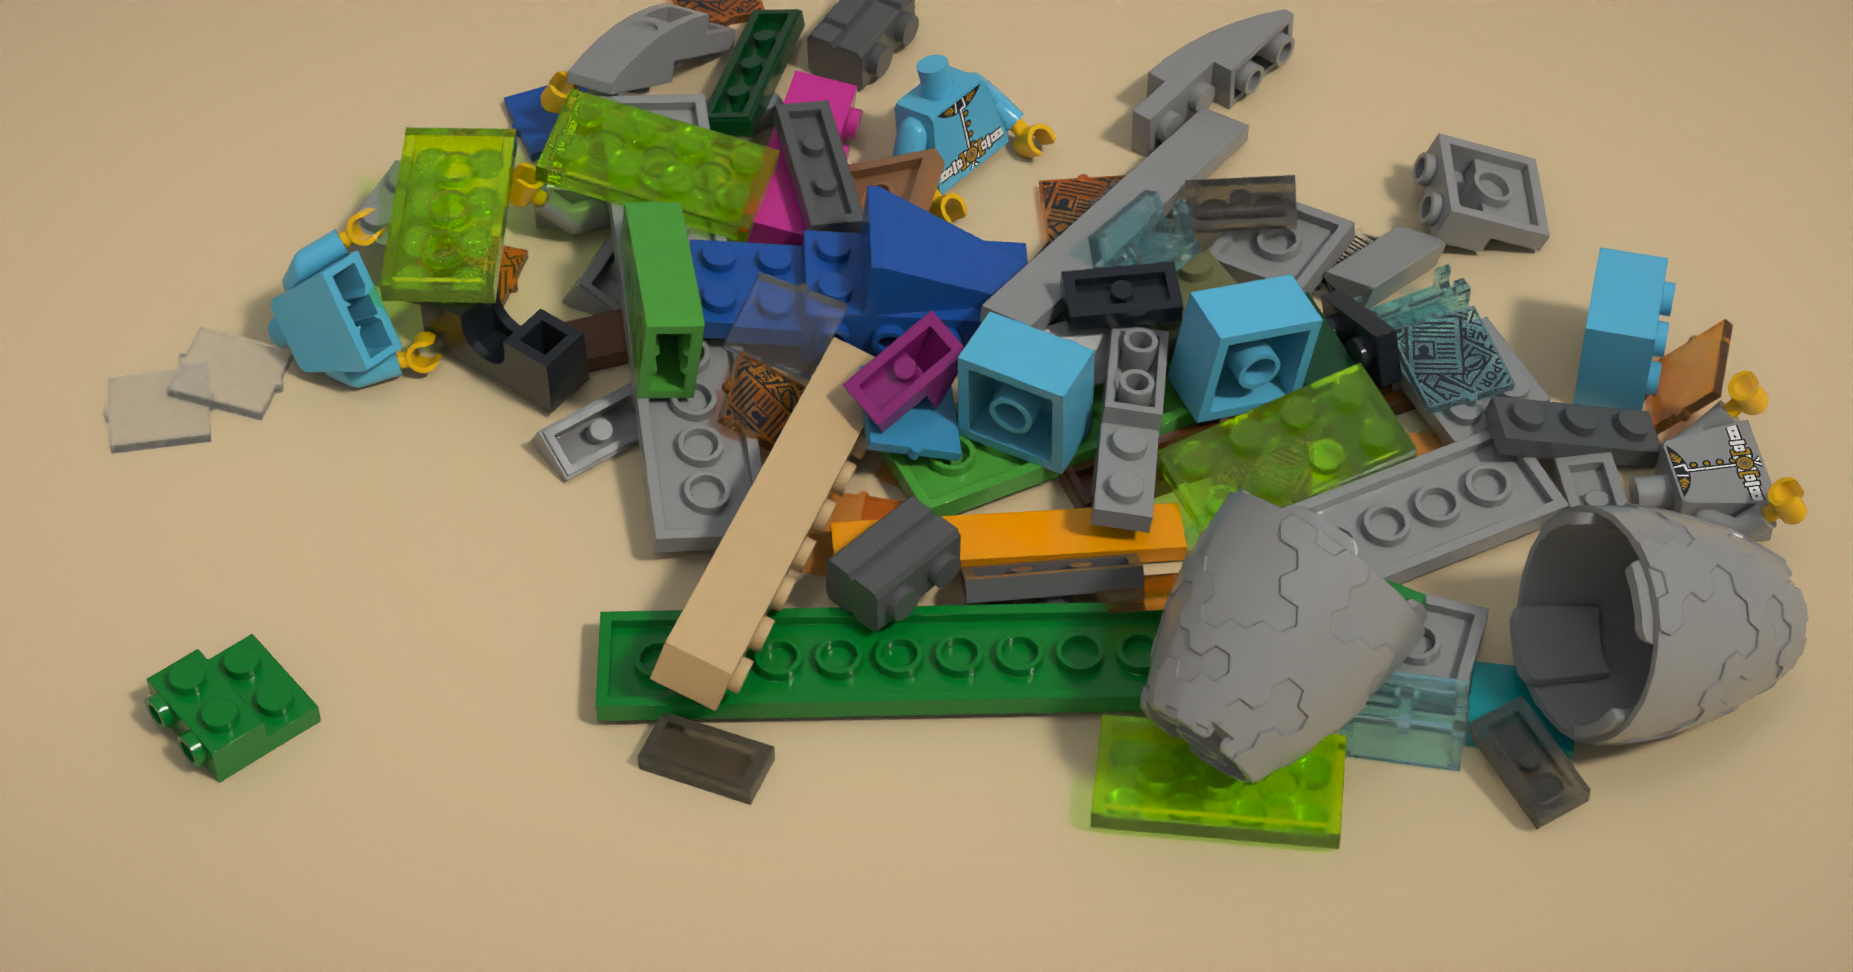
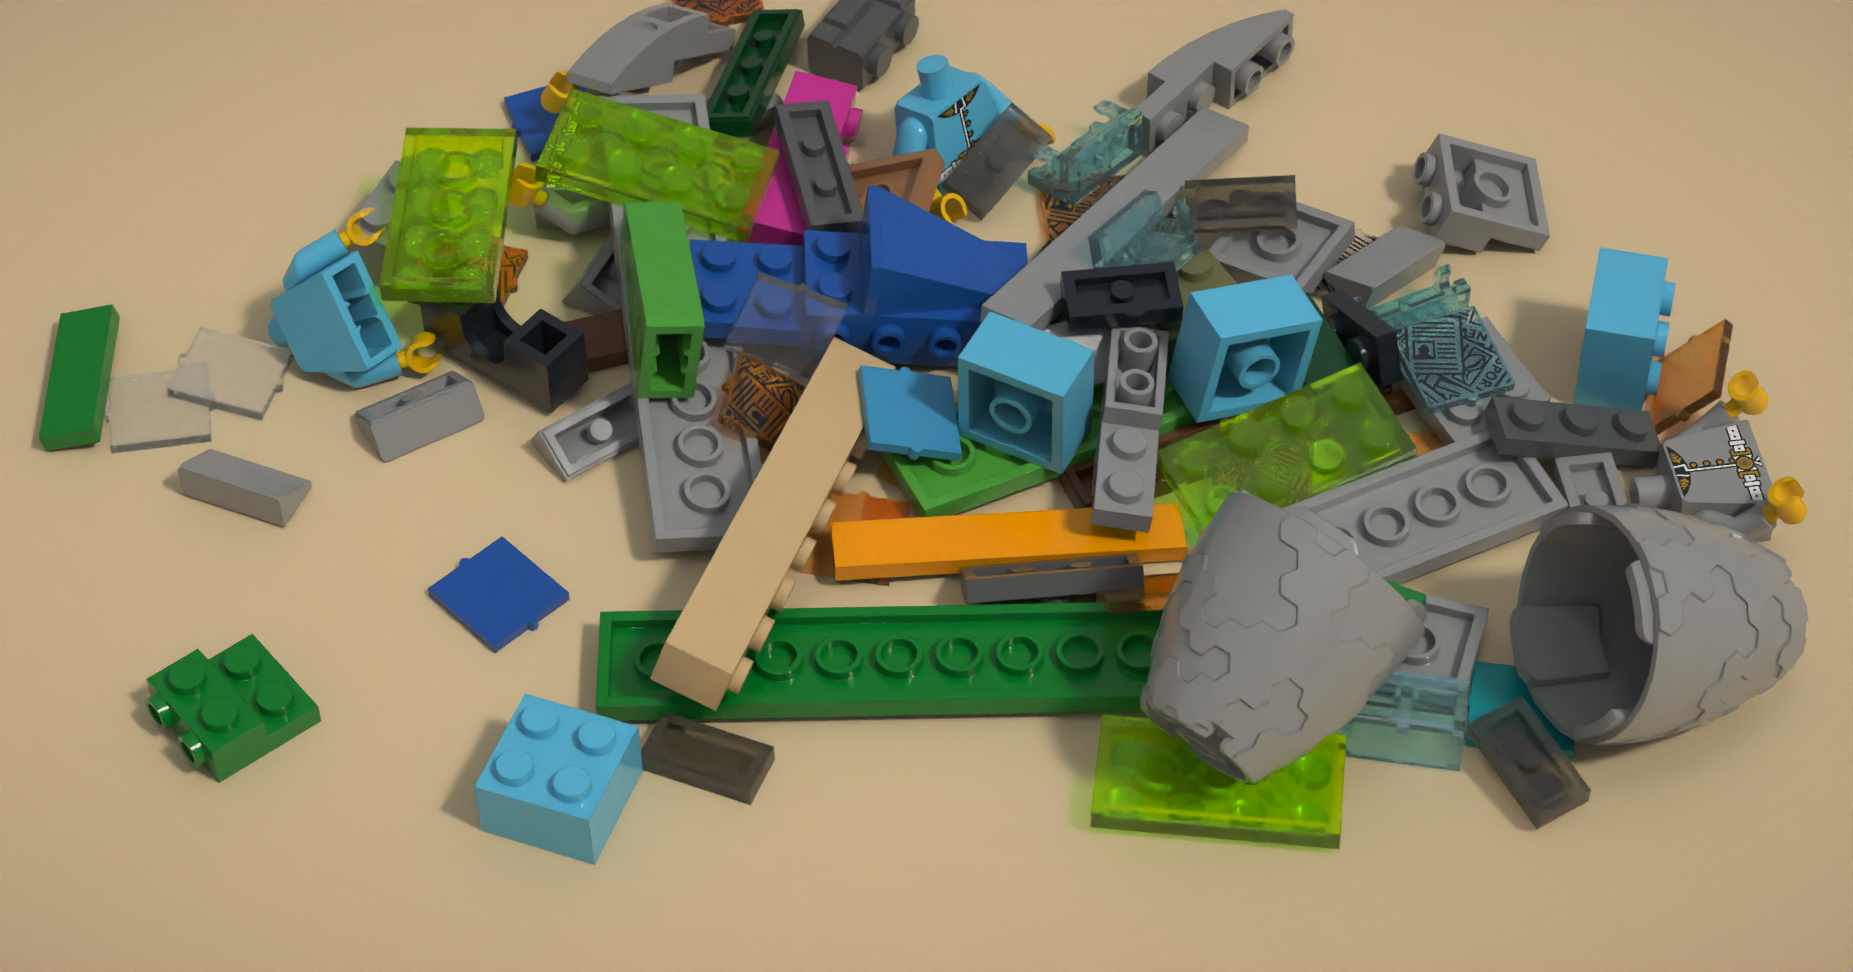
dark grey brick [826,496,961,632] -> none
magenta slope [843,310,965,433] -> none
none -> green tile [39,304,120,451]
none -> light grey slope [177,449,312,527]
none -> light grey slope [353,370,484,462]
none -> blue piece [428,536,570,653]
none -> medium azure brick [474,694,643,865]
none -> clear smoke plate [941,102,1053,221]
none -> clear light blue hinge [1028,100,1142,206]

